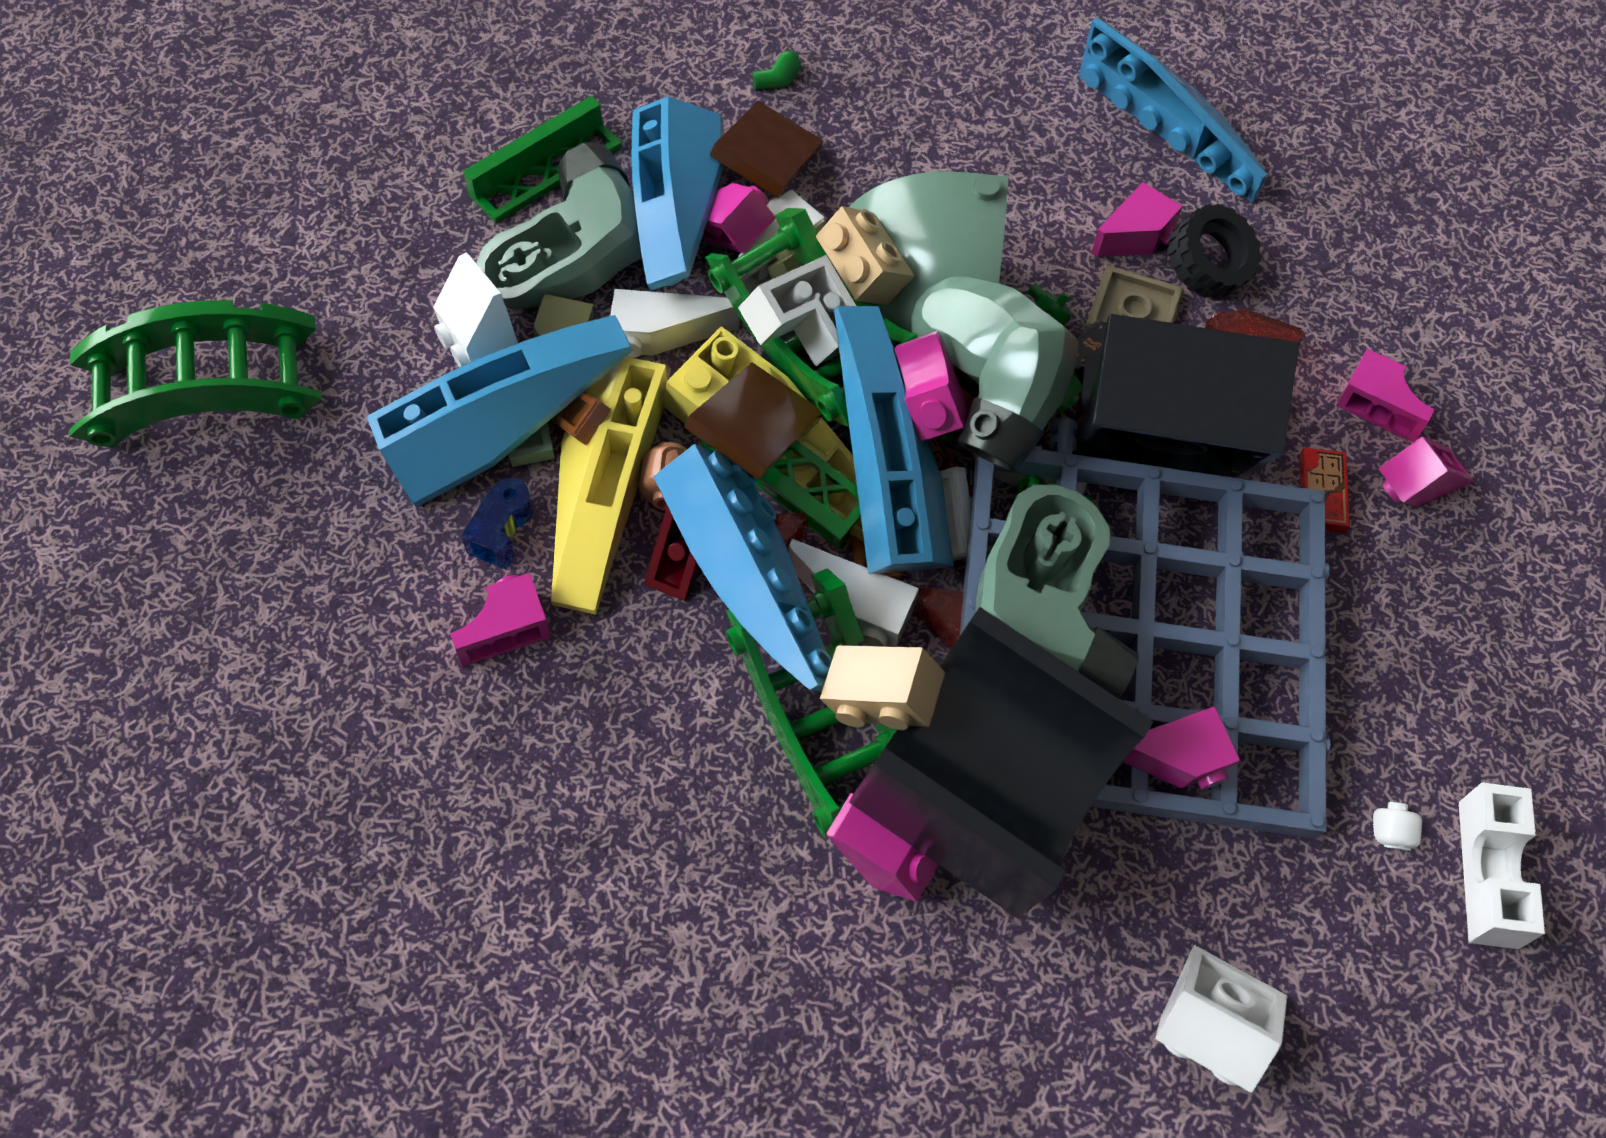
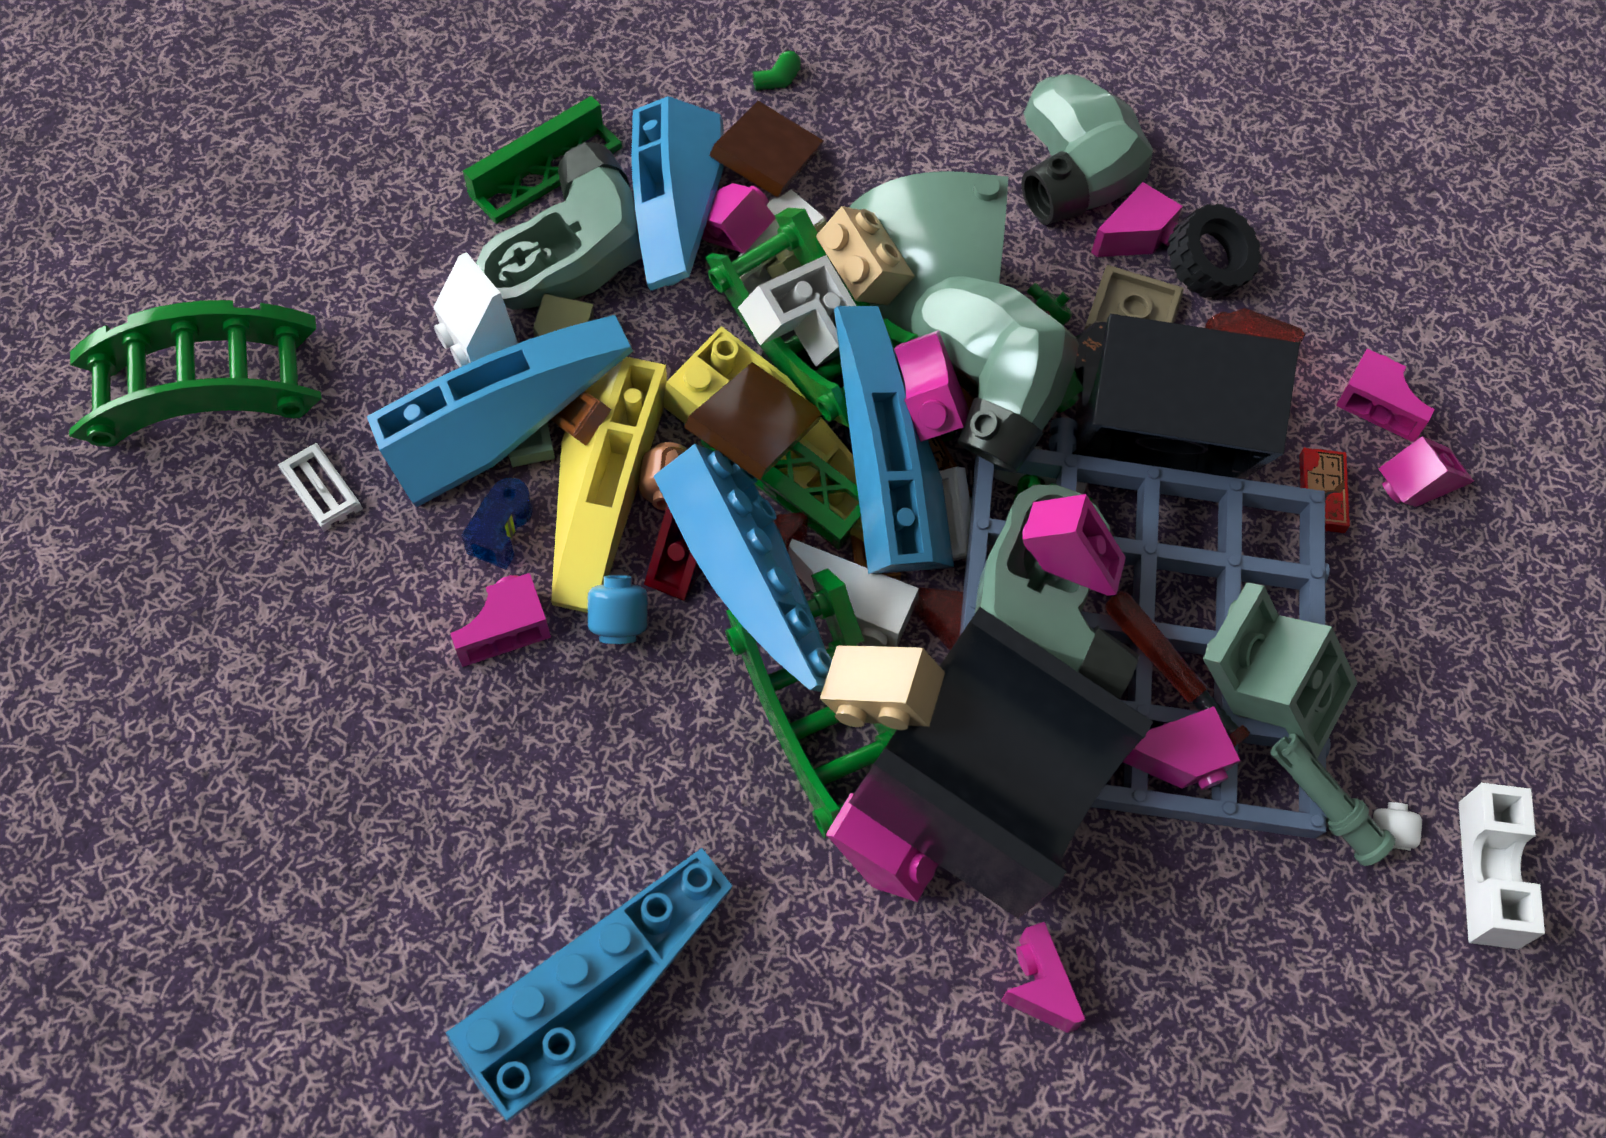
white slope [610,289,740,358] -> none
dark azure wedge [1079,18,1267,203] -> none
white slope [1155,945,1287,1093] -> none
none -> white tile [278,443,363,532]
none -> dark azure wedge [446,848,732,1122]
none -> dark azure head [588,575,648,644]
none -> dark pink slope [1001,921,1085,1033]
none -> sand green piece [1021,74,1153,225]
none -> dark pink slope [1022,494,1126,596]
none -> clear red piece [1105,591,1250,747]
none -> sand green bracket [1203,582,1358,759]
none -> sand green pin [1270,733,1396,866]

